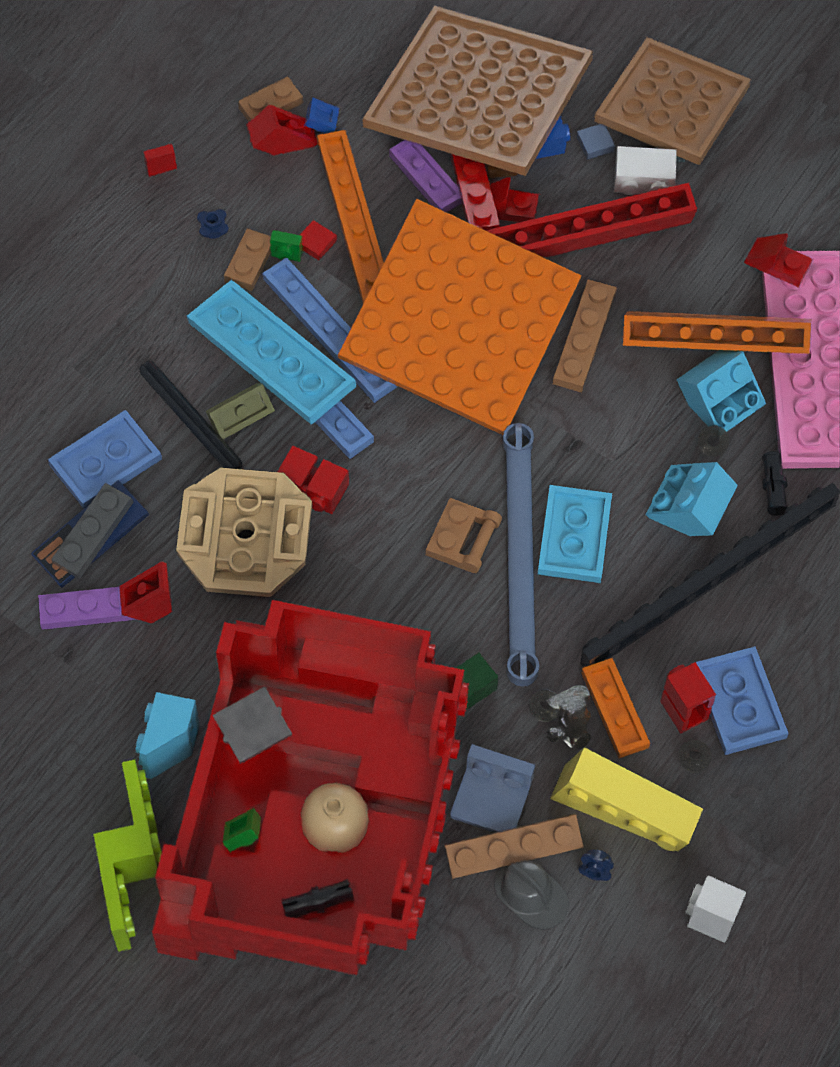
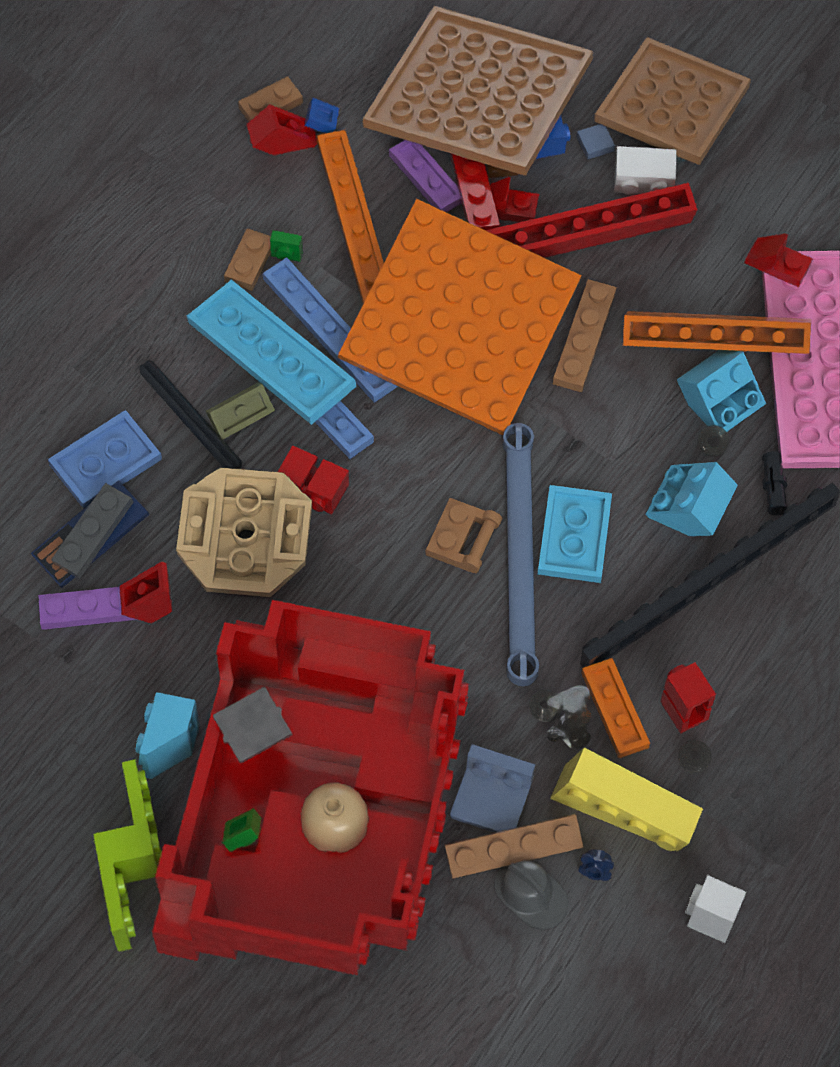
red tile [143,144,177,177] -> none
dark blue plate [197,209,229,239] -> none
black pin [281,879,354,918] -> none
red tile [300,220,337,260] -> none
dark green brick [456,653,499,710] -> none
medium blue plate [696,647,789,755] -> none

